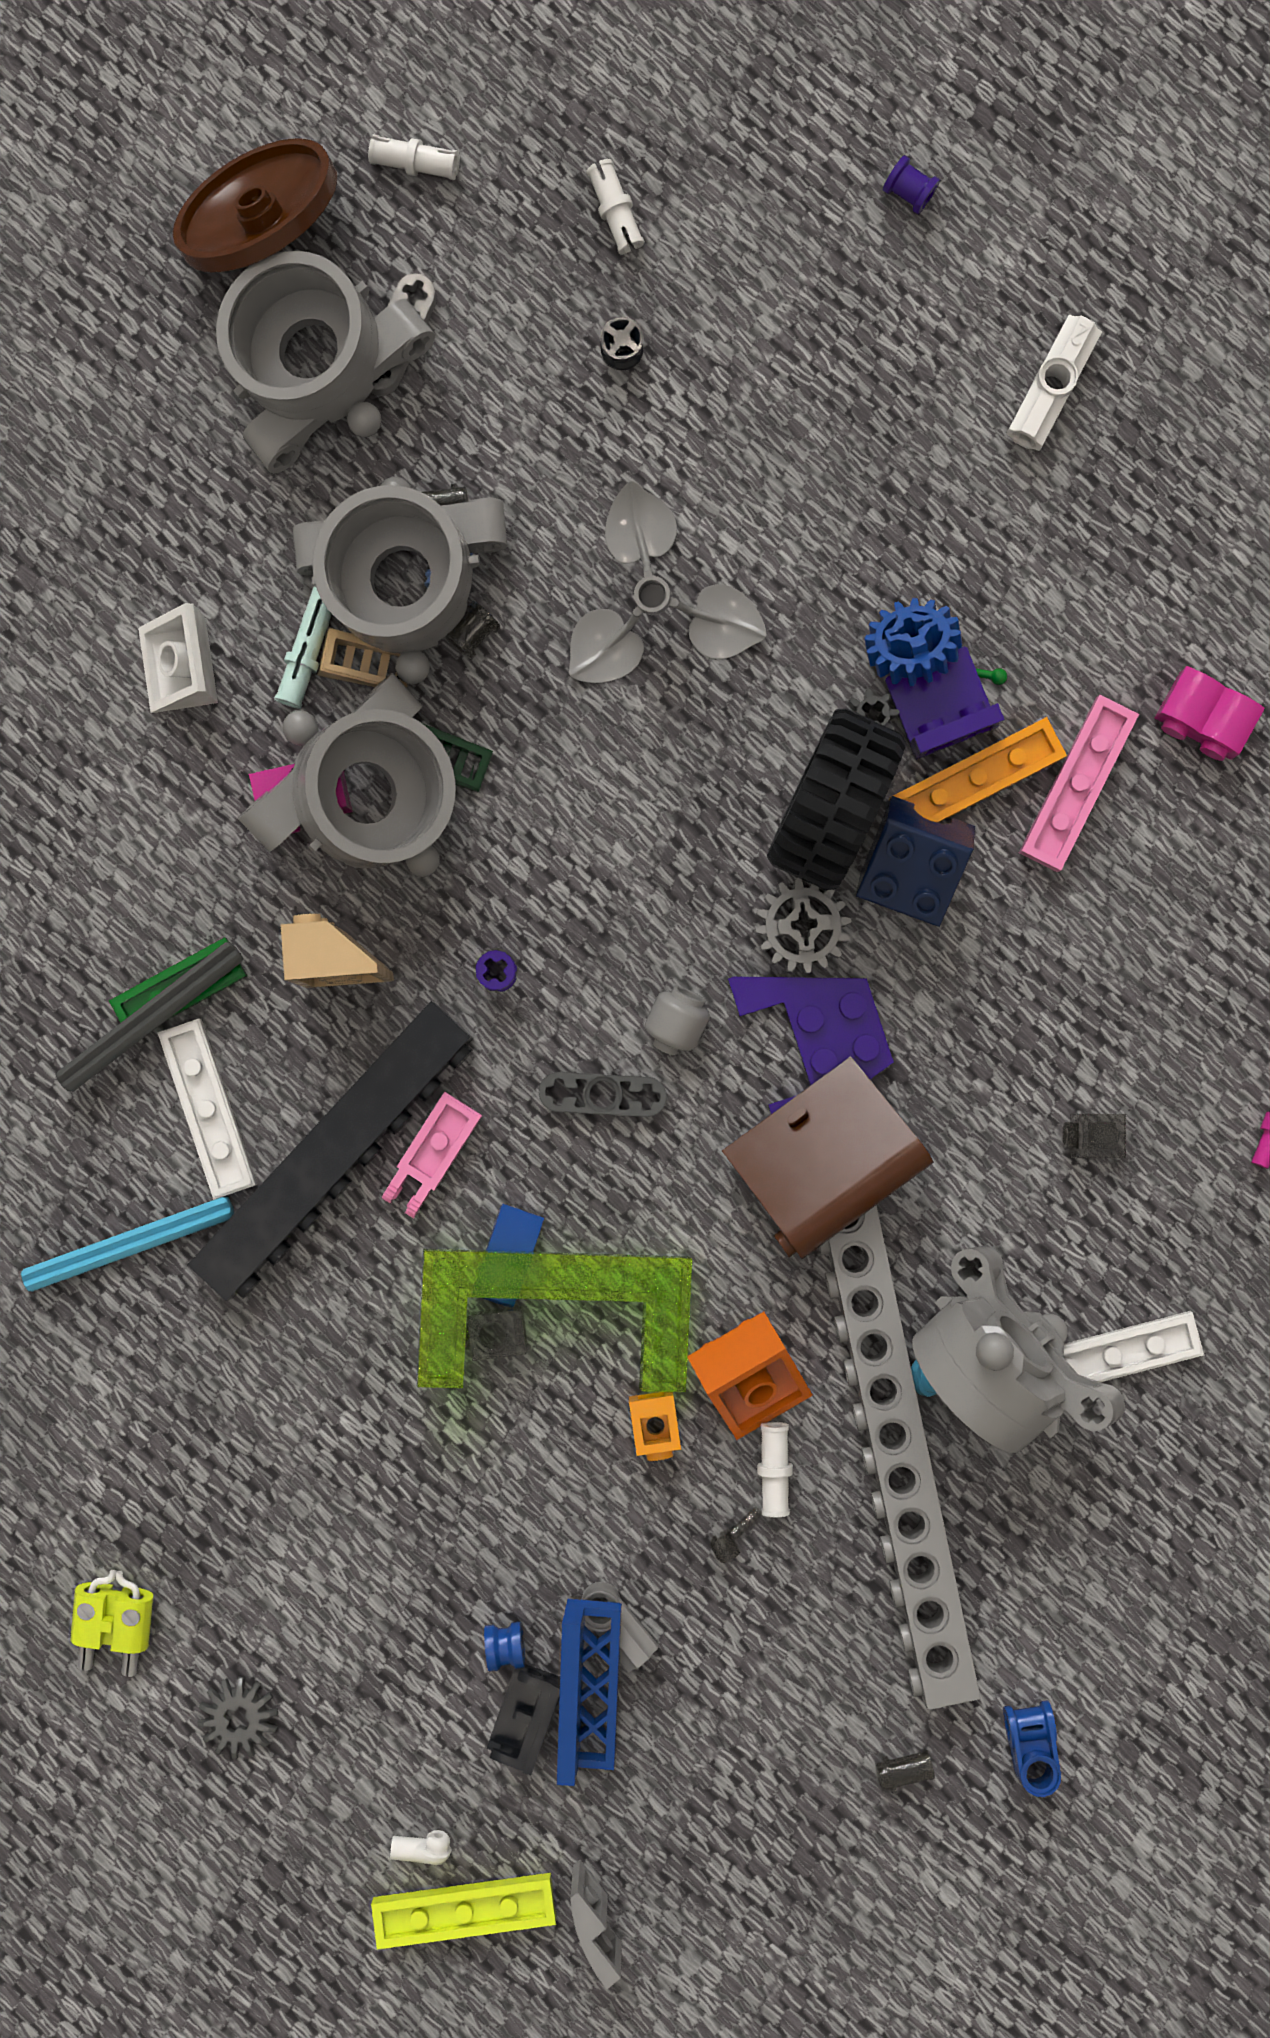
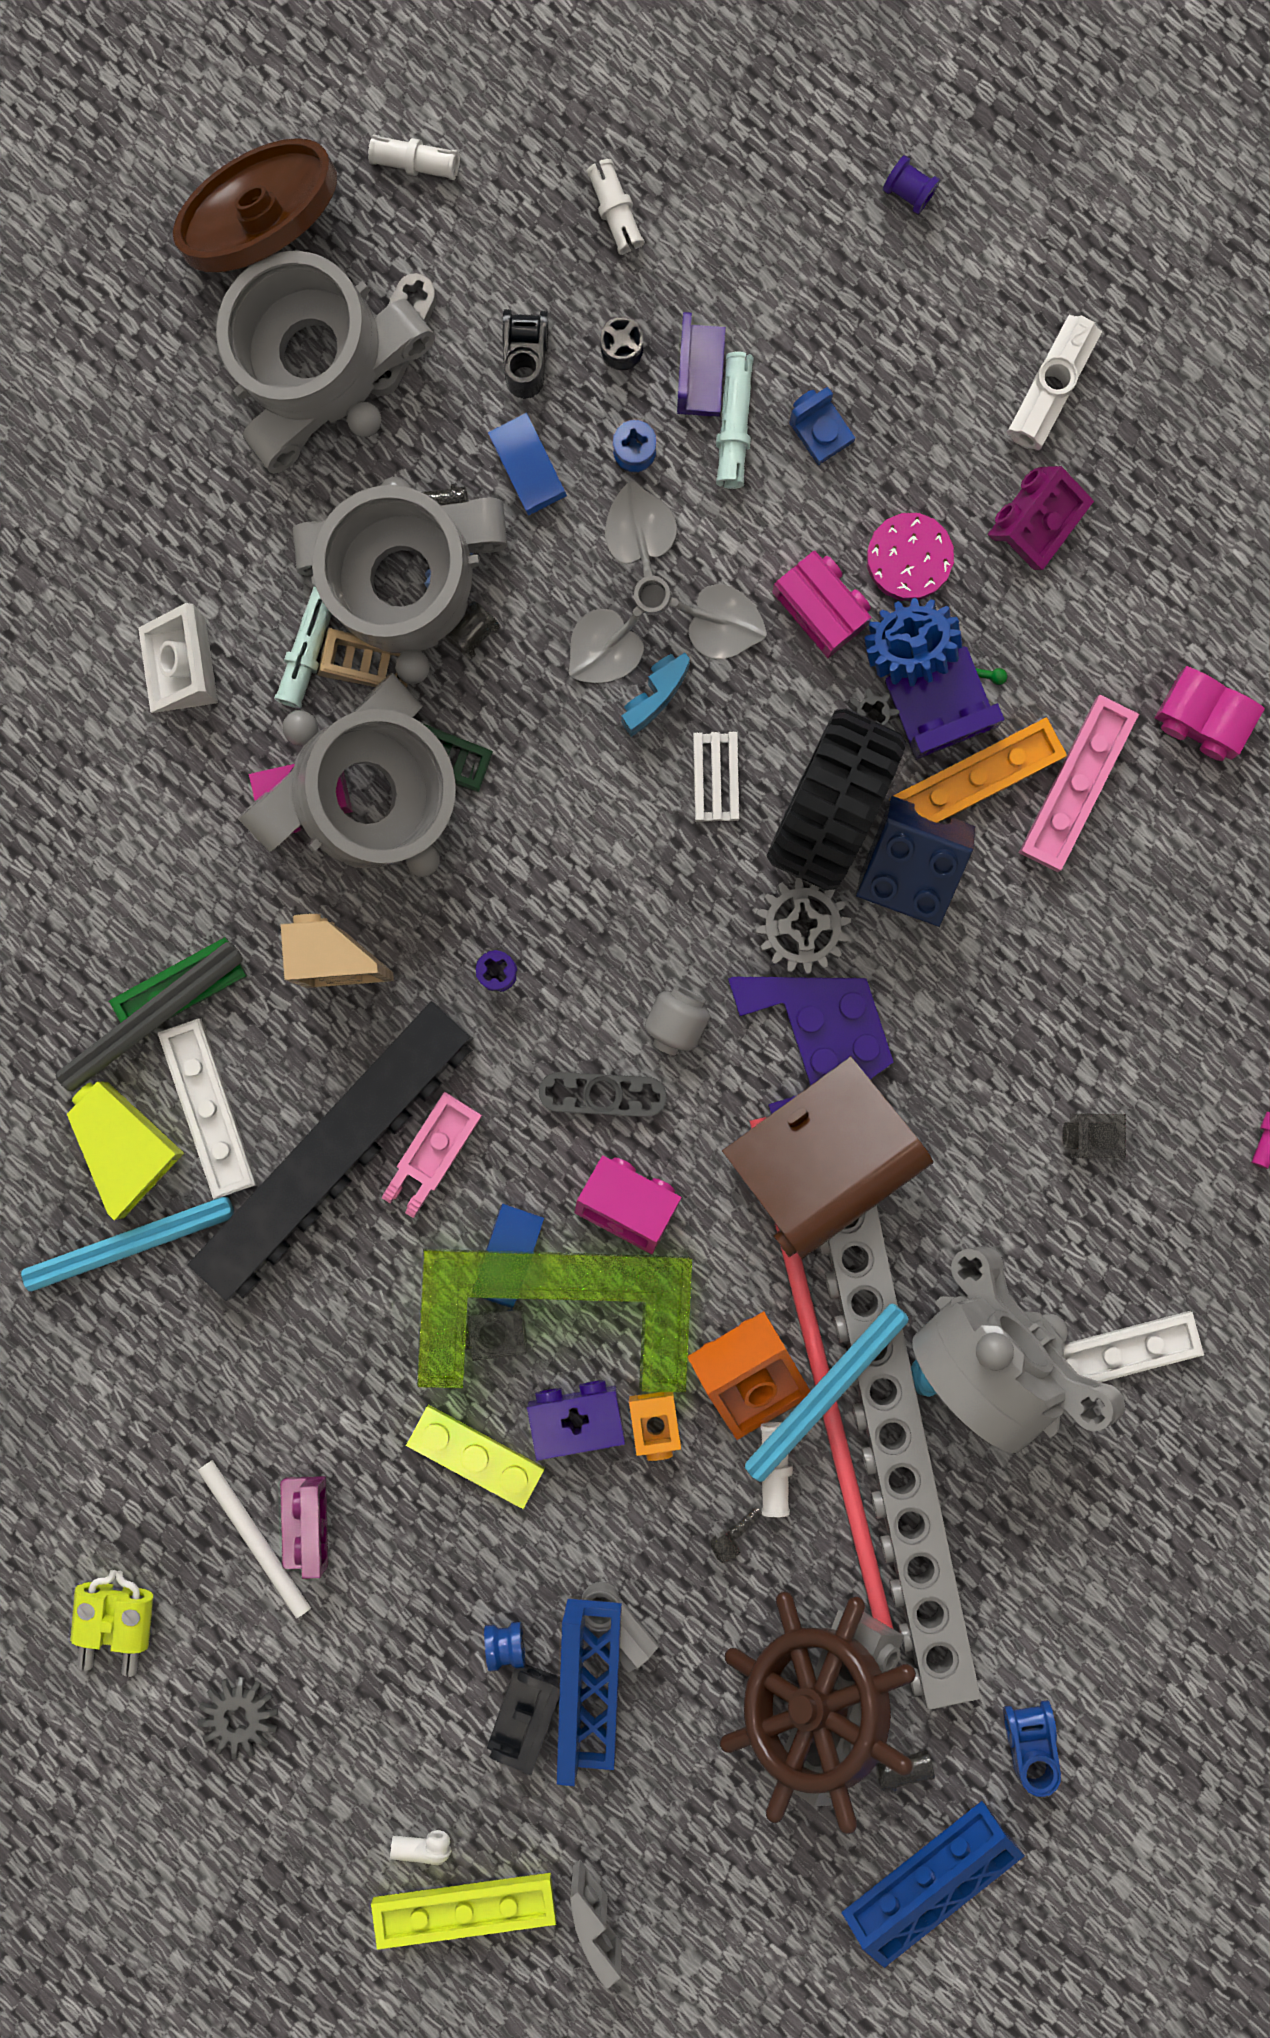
none -> neon yellow slope [67,1081,184,1220]
none -> white bar [197,1460,311,1619]
none -> bracket [280,1476,328,1579]
none -> neon yellow plate [406,1404,545,1509]
none -> blue slope [488,412,567,516]
none -> black piece [502,309,549,399]
none -> dark purple brick [527,1380,625,1461]
none -> dark pink brick [574,1155,681,1255]
none -> wheel [613,420,656,472]
none -> dark azure slope [621,653,690,737]
none -> panel [677,312,726,417]
none -> white tile [693,732,739,822]
none -> light aqua pin [716,352,754,489]
none -> reddish brown brick [720,1591,916,1834]
none -> medium azure axle [745,1303,909,1482]
none -> coral piece [749,1117,894,1629]
none -> dark pink brick [772,551,872,659]
none -> blue bracket [789,387,855,465]
none -> blue fence [841,1801,1025,1968]
none -> dark pink tile [867,513,954,601]
none -> magenta bracket [988,466,1094,570]

